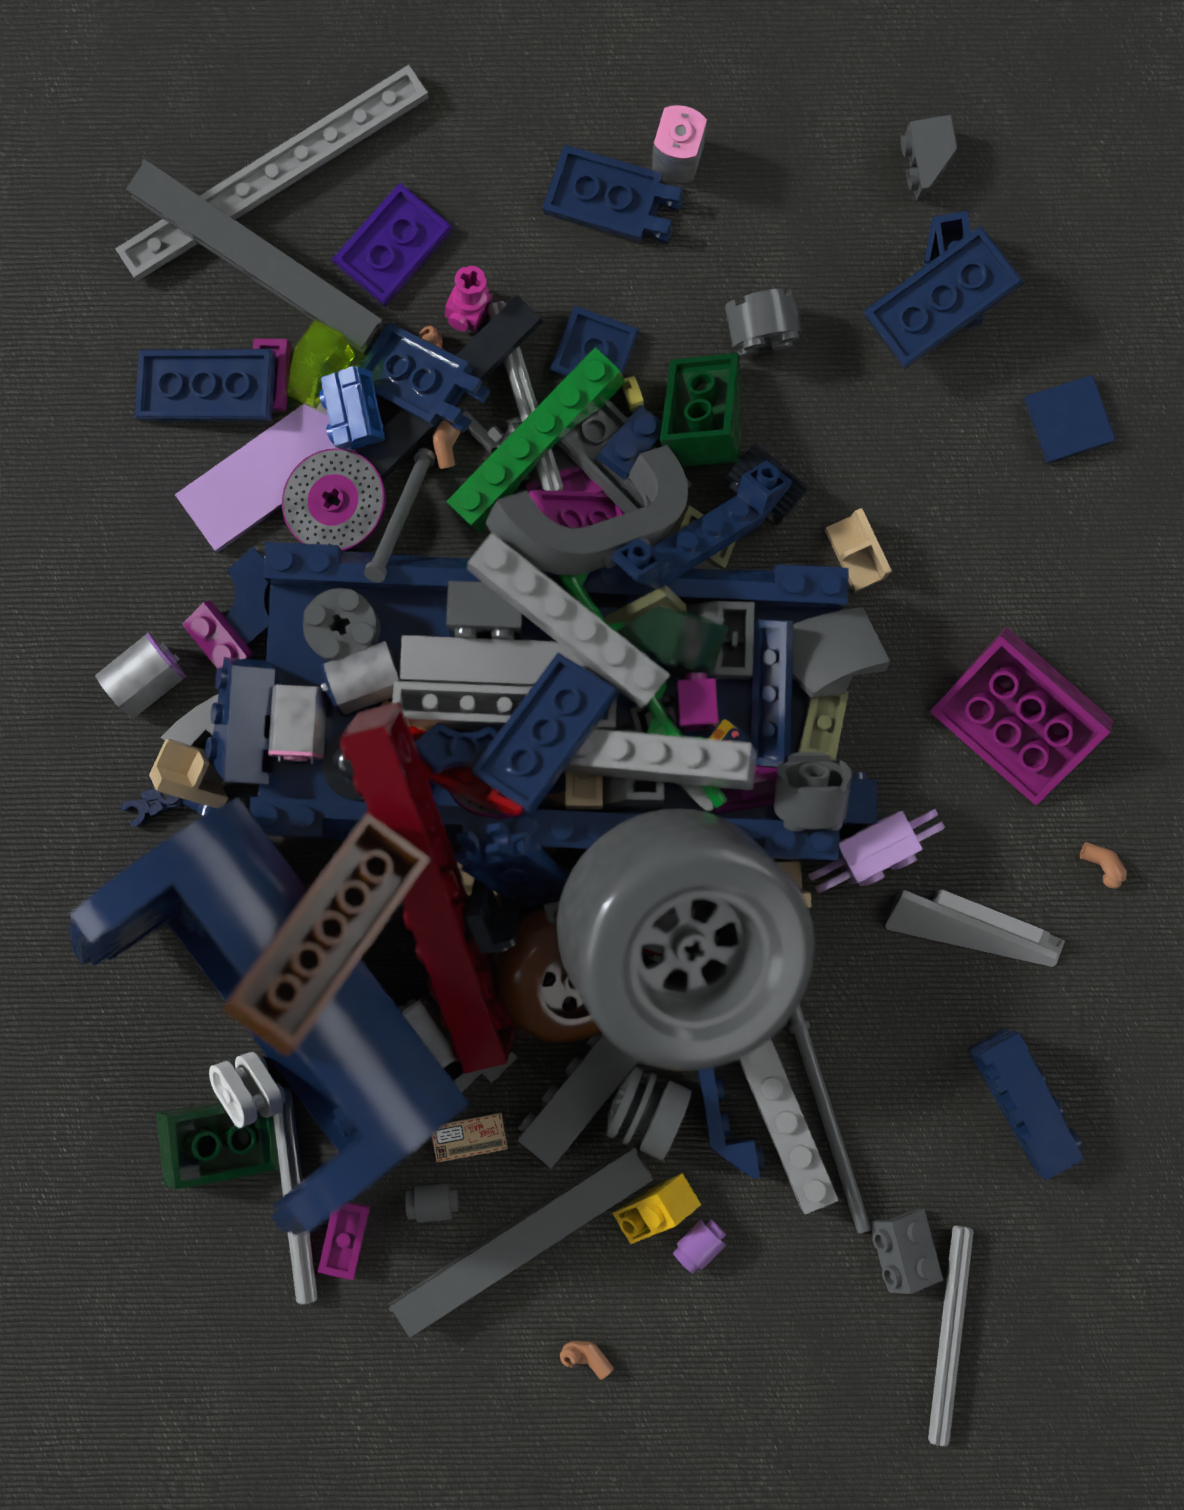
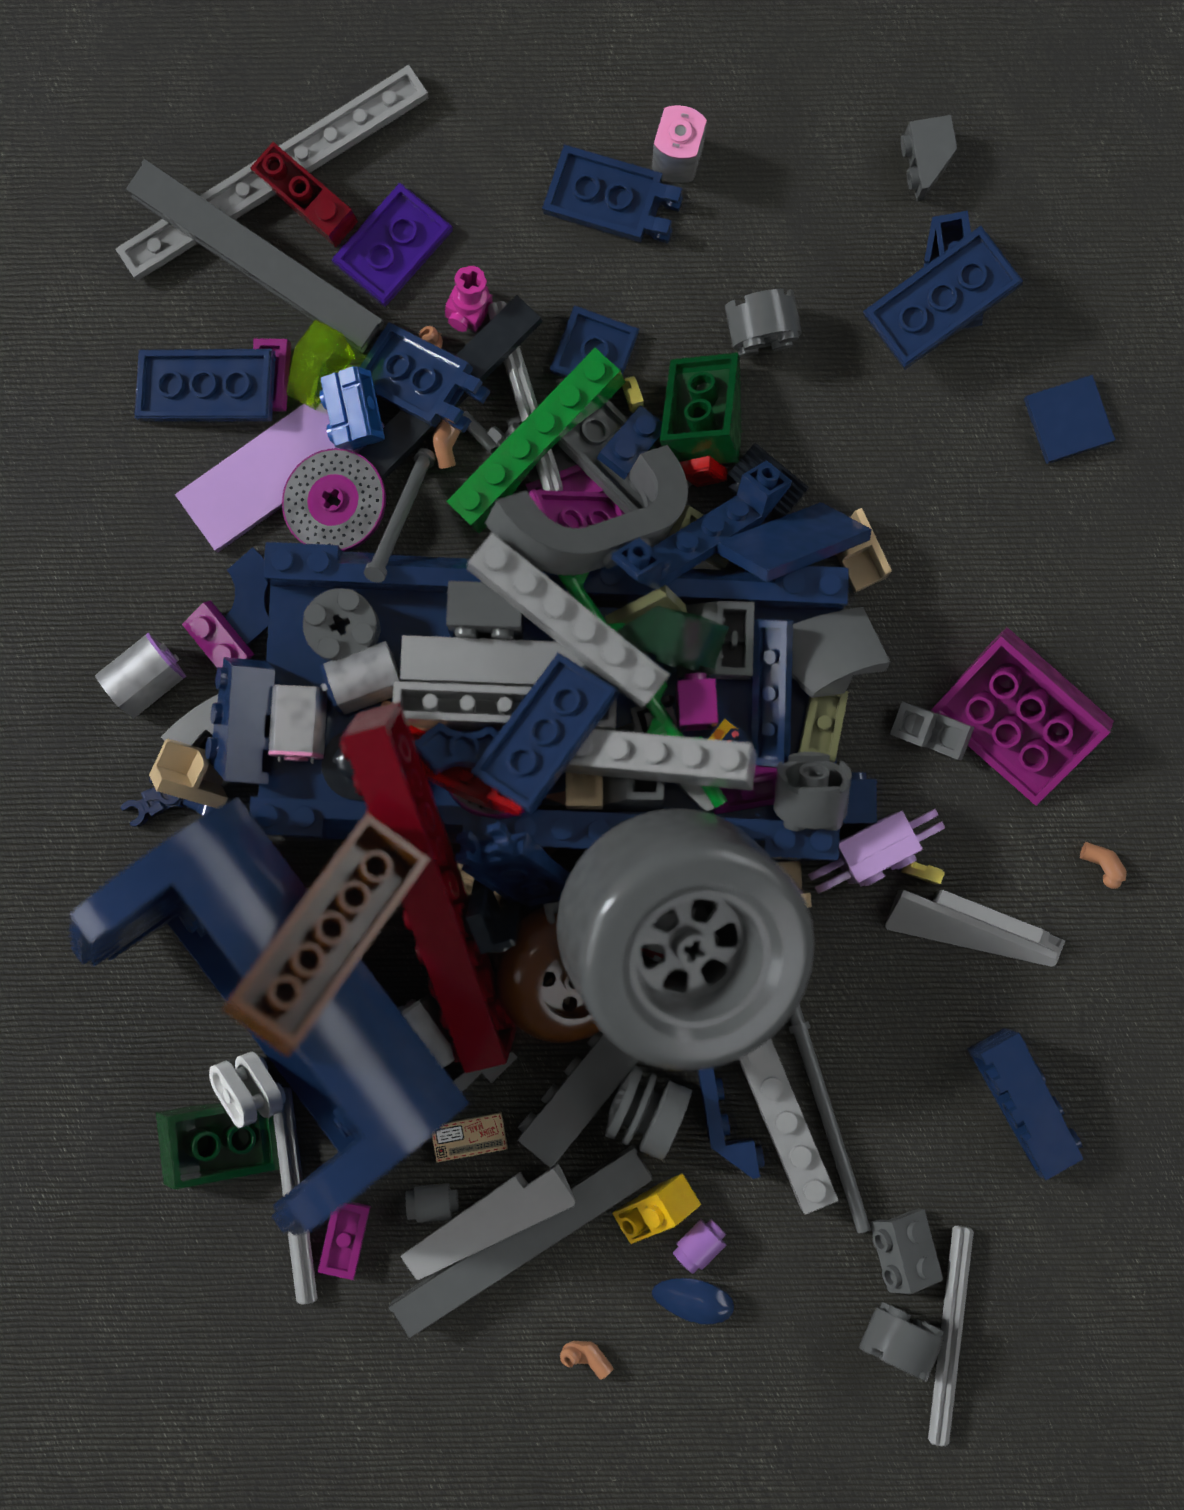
none -> dark red slope [250,142,358,247]
none -> light grey wedge [401,1163,575,1280]
none -> dark blue arm [652,1278,734,1324]
none -> red tile [679,456,727,487]
none -> dark blue tile [717,502,872,582]
none -> dark grey brick [859,1302,944,1382]
none -> dark grey slope [890,701,974,760]
none -> light yellow tile [901,862,945,884]

